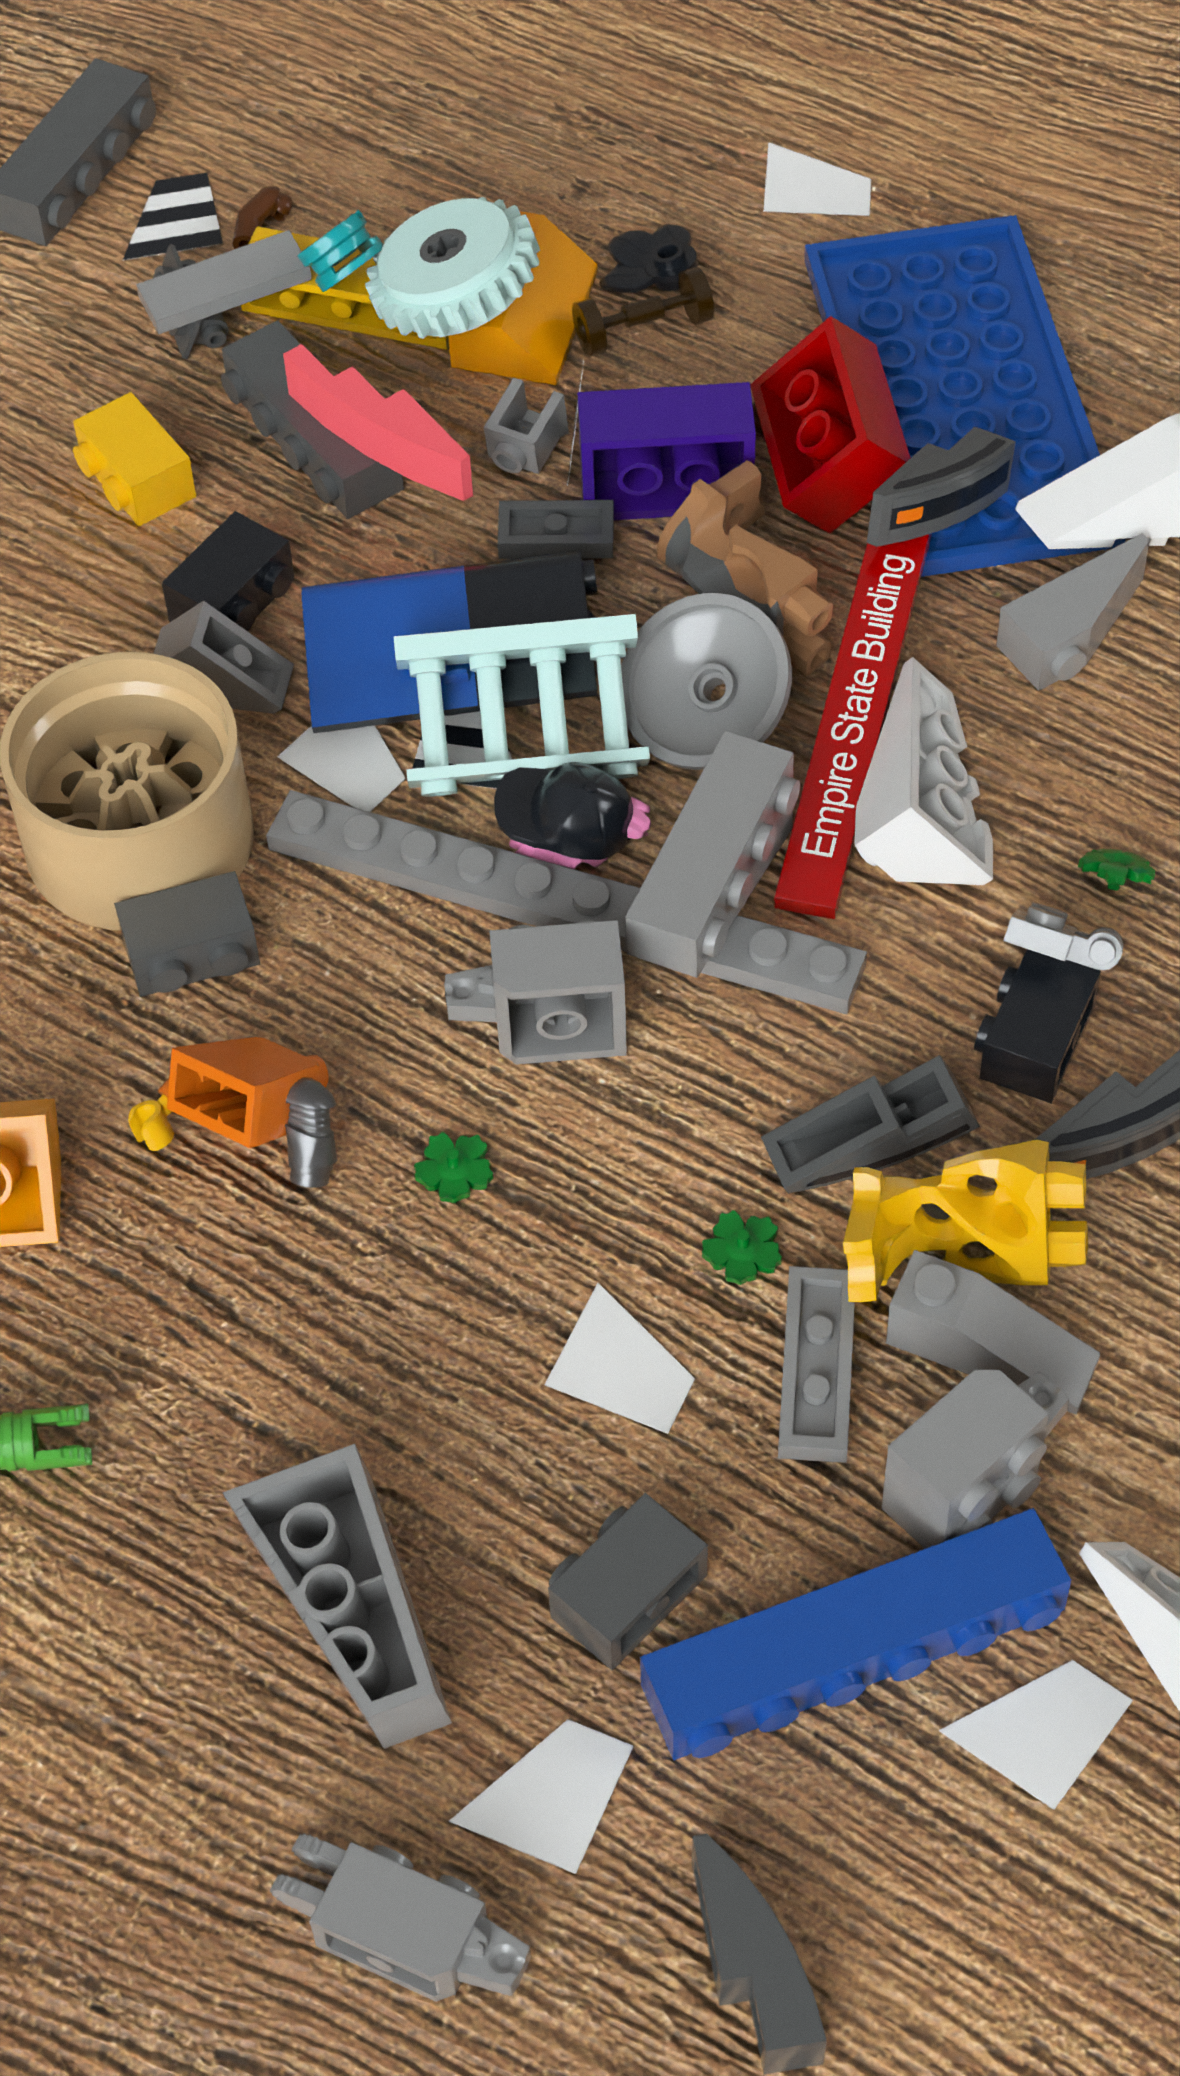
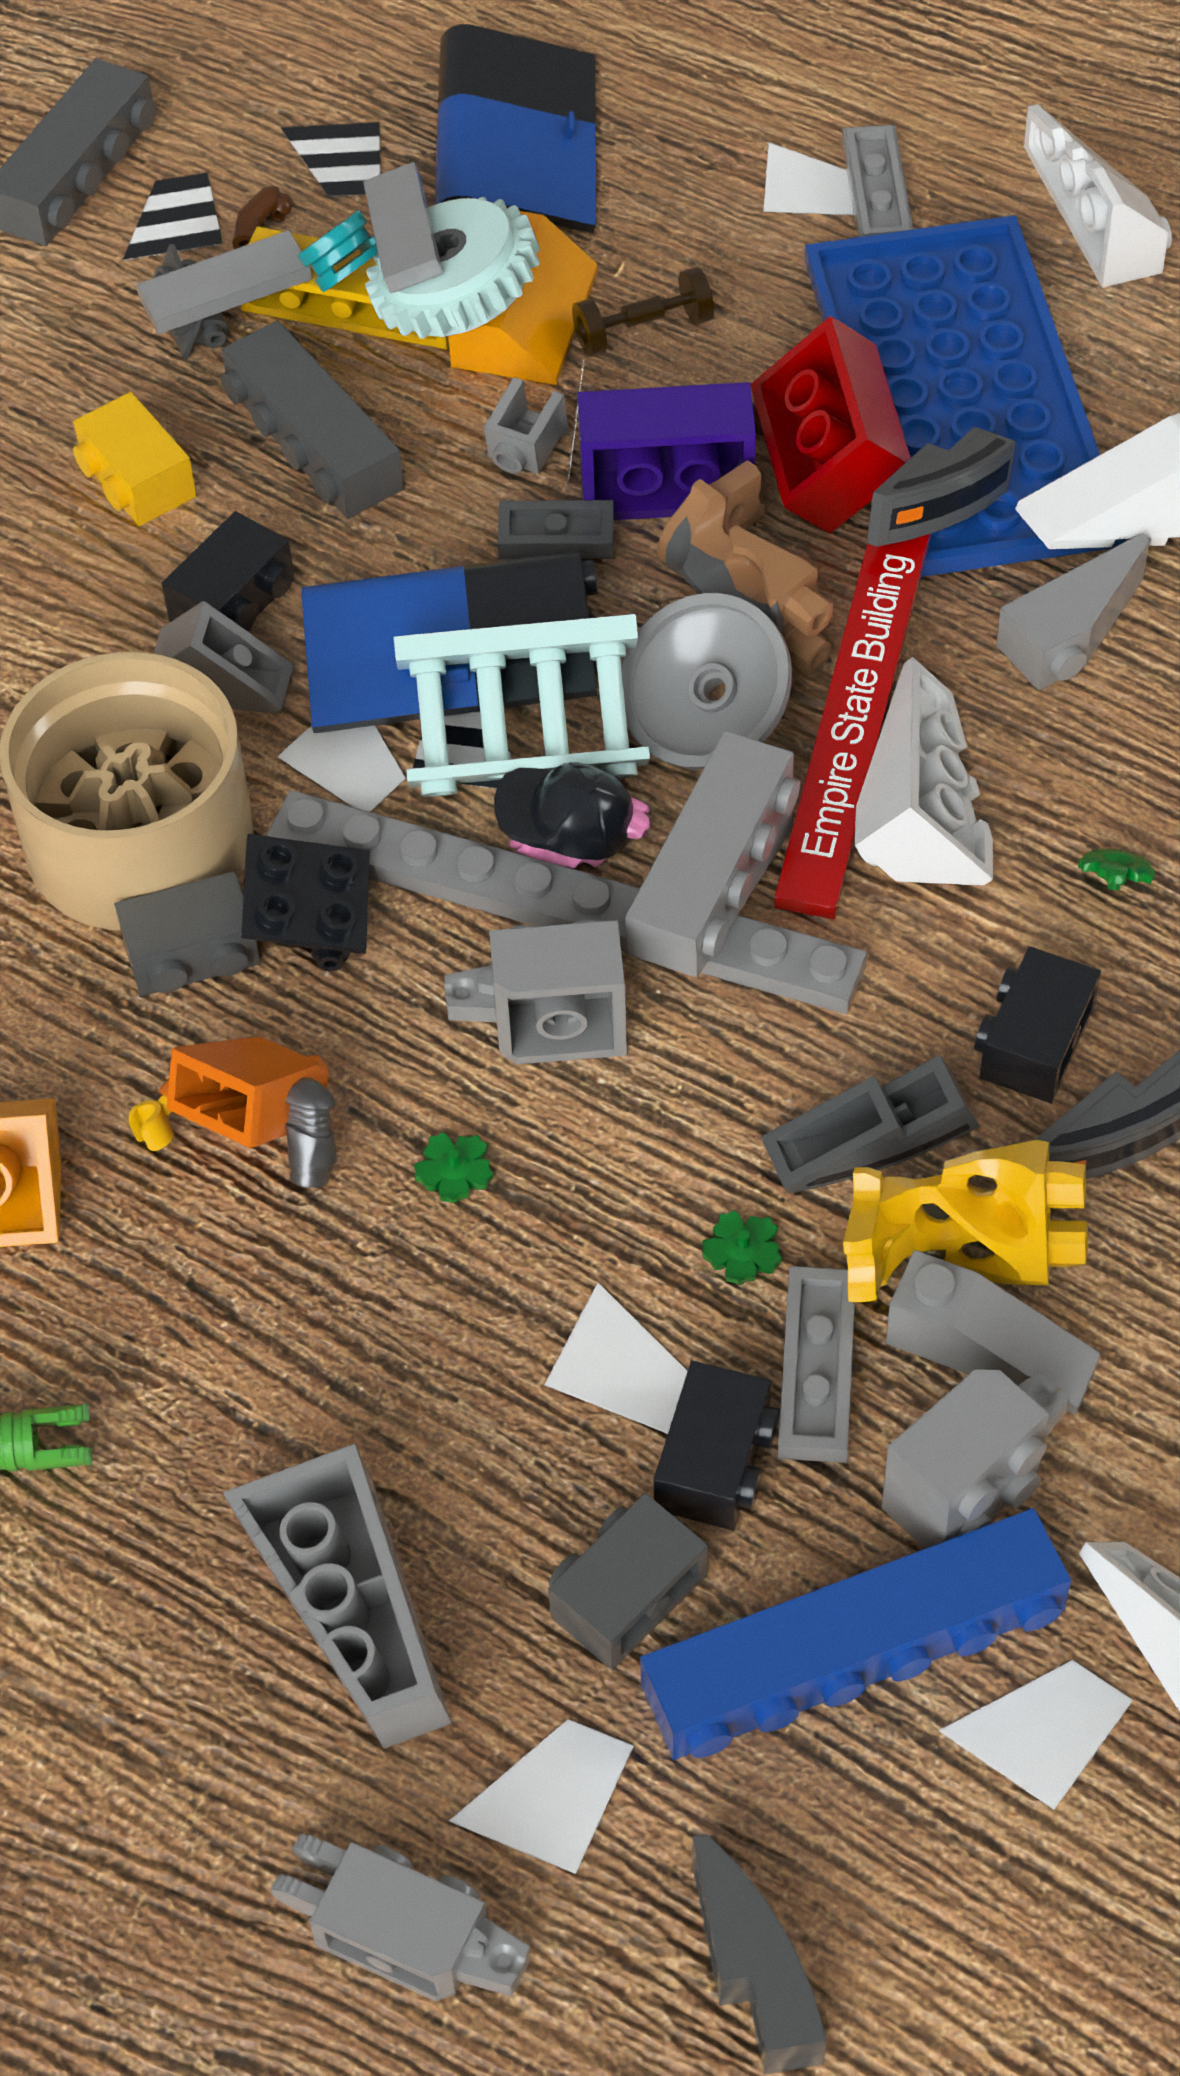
coral slope [283,344,473,501] -> none
black plate [599,224,699,293] -> none
plate [1003,902,1124,970] -> none
none -> black hinge [241,834,370,971]
none -> sticker [281,122,380,197]
none -> light grey tile [363,162,443,294]
none -> door [434,24,596,233]
none -> black brick [653,1360,780,1531]
none -> light grey tile [842,125,913,237]
none -> white wedge [1024,104,1172,288]

